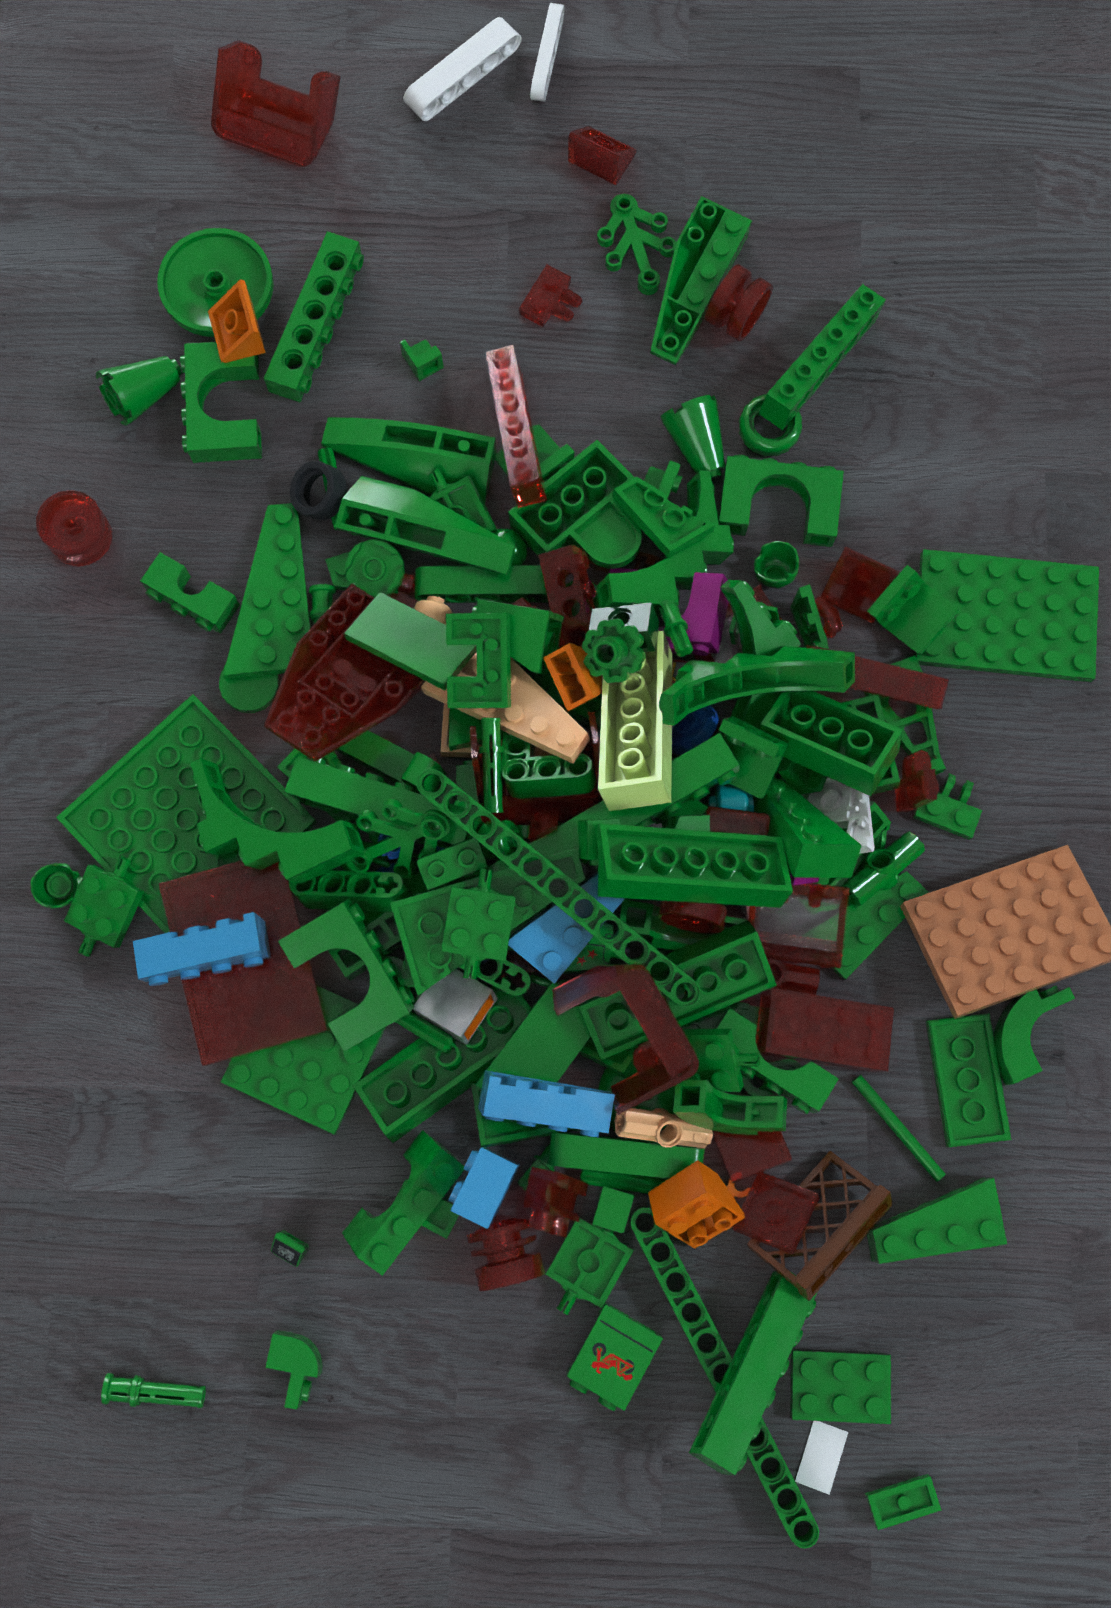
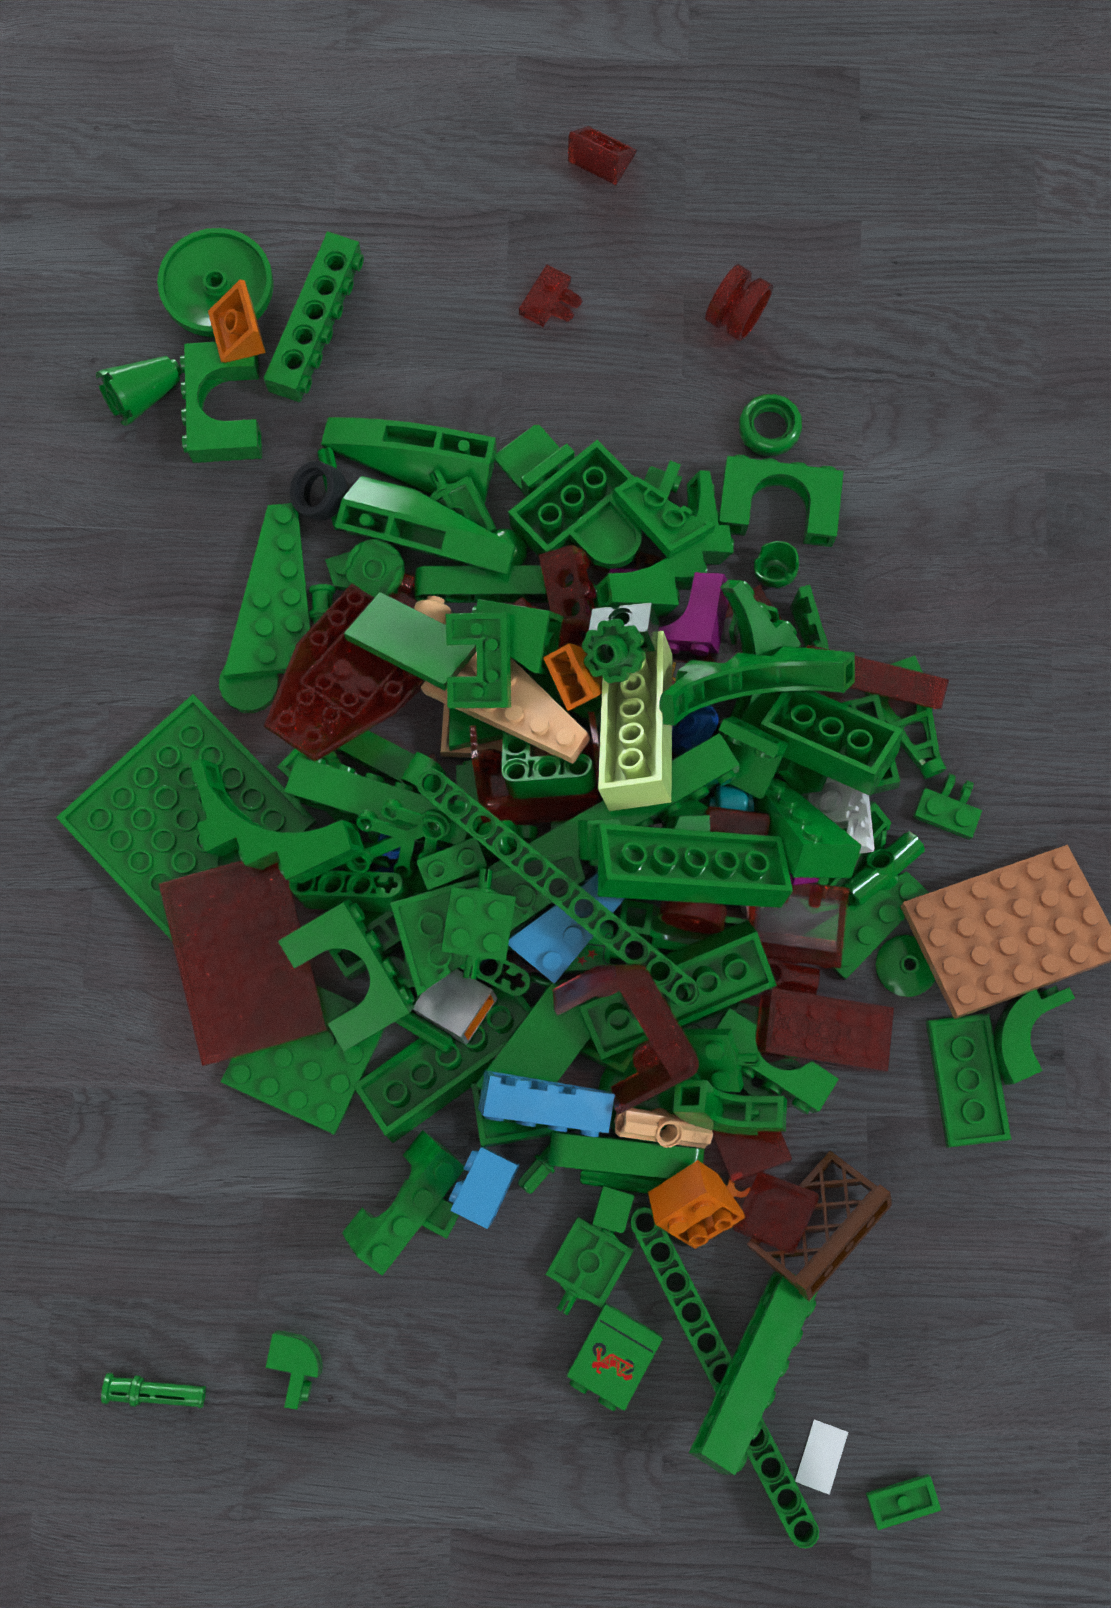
green hair [30,863,83,909] -> none
clear red wheel [36,490,112,566] -> none
green plate [64,856,144,957] -> none
dark azure wedge [133,912,271,986] -> none
green arch [140,552,240,634] -> none
clear red windscreen [211,40,341,167] -> none
slope [271,1230,309,1267] -> none
green panel [400,339,444,382] -> none
white beam [403,17,522,121] -> none
clear red wheel [466,1218,545,1291] -> none
green pin [479,718,504,813] -> none
clear red brick [486,345,547,508] -> none
clear red hips [523,1167,588,1238] -> none
clear red bracket [528,803,569,842] -> none
white beam [530,3,565,102] -> none
green plant [597,194,676,295] -> none
green wedge [650,196,752,366] -> none
green axle [658,600,693,657] -> none
green cone [660,395,725,480] -> none
green brick [759,284,886,430] -> none
green plate [790,1349,891,1424] -> none
clear red arm [815,596,842,639] -> none
clear red slope [820,546,899,623] -> none
green bar [851,1074,946,1182] -> none
green bracket [867,565,959,655] -> none
green wedge [867,1177,1007,1264] -> none
clear red hinge [895,749,939,812] -> none
green plate [915,549,1099,682] -> none
none -> green dish [875,935,935,997]

